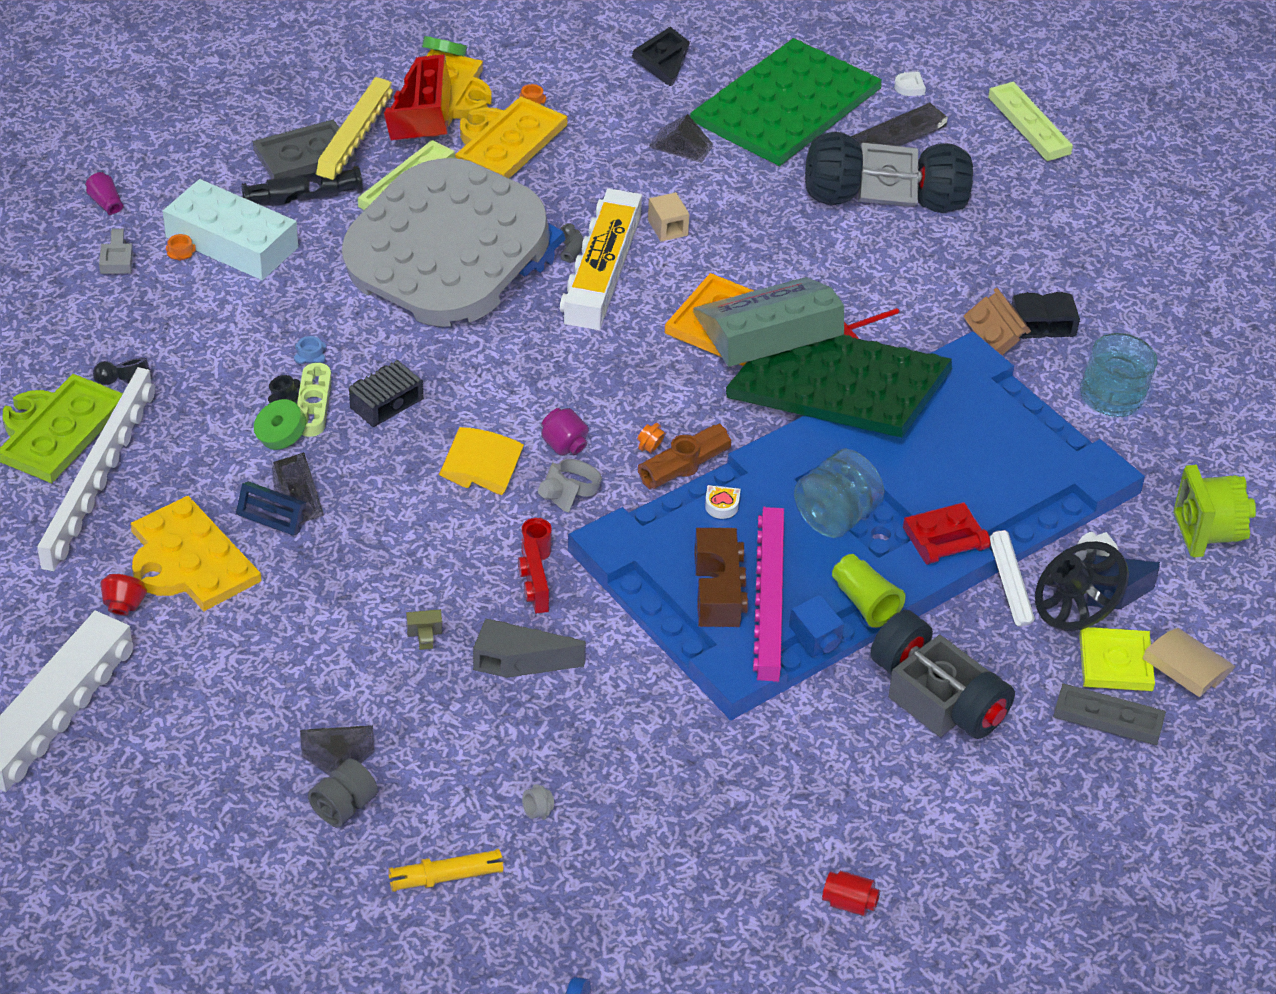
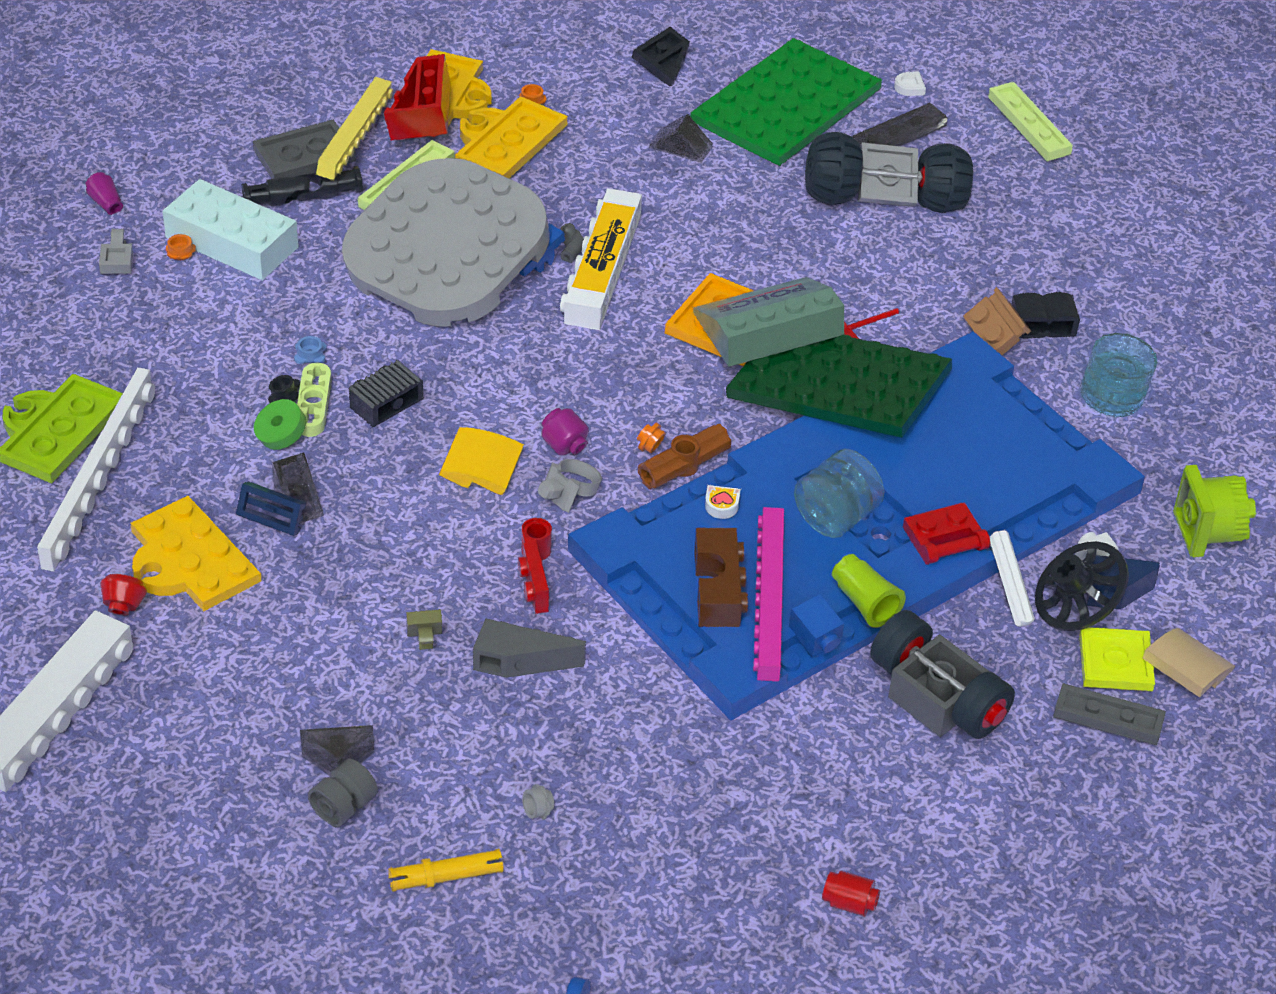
black plate [93,357,150,385] -> none
bright green piece [422,36,468,57] -> none
tan brick [648,192,689,242] -> none

